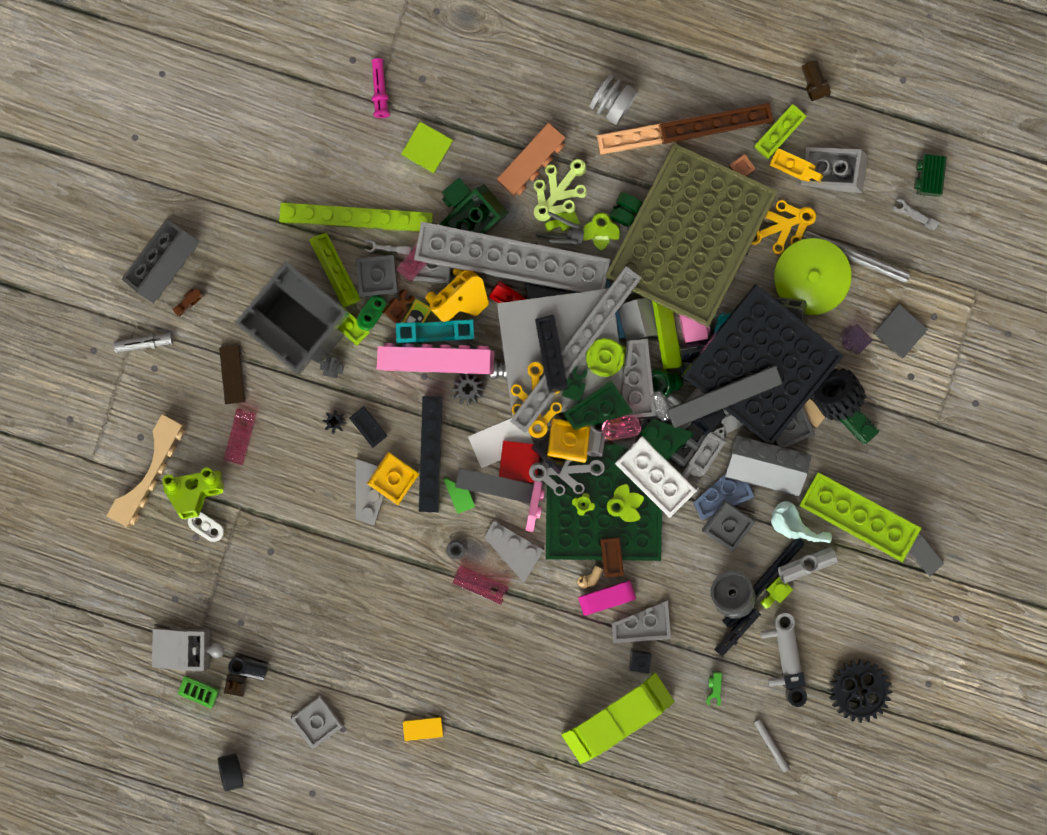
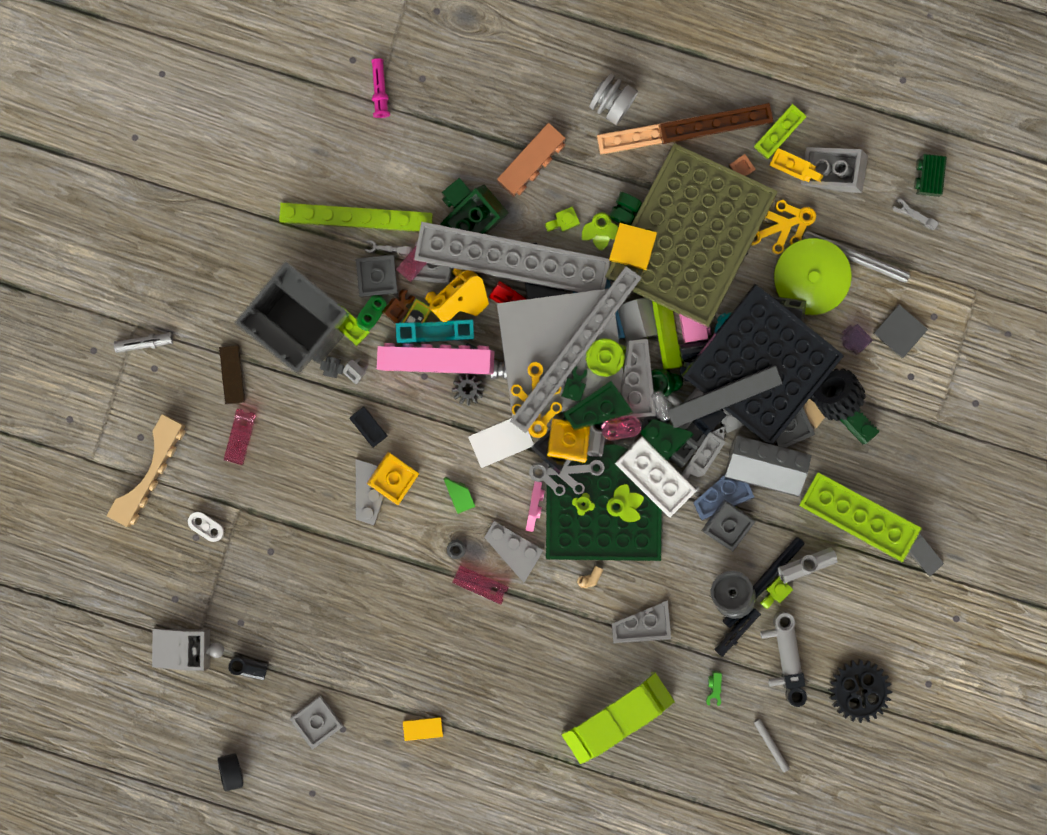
dark grey slope [122,219,199,304] -> none
lime piece [162,468,224,519] -> none
reddish brown plate [172,288,204,317] -> none
bright green slope [178,676,221,709] -> none
dark brown tile [224,674,247,697] -> none
lime plate [309,233,361,308] -> none
black gear [322,410,347,434] -> none
lime tile [401,122,453,174] -> none
black brick [419,396,443,513] -> none
dark grey slope [455,469,533,503] -> none
red tile [499,441,540,483] -> none
yellowish green plant [534,159,587,222] -> none
black tile [535,314,569,393] -> none
dark grey plant [536,212,584,245] -> none
dark pink beam [578,580,637,616] -> none
reddish brown tile [600,537,624,578] -> none
black brick [629,650,652,674] -> none
light aqua hair [771,501,832,543] -> none
dark brown piece [801,60,831,101] -> none
none -> light grey tile [343,358,368,384]
none -> yellow tile [609,223,657,270]

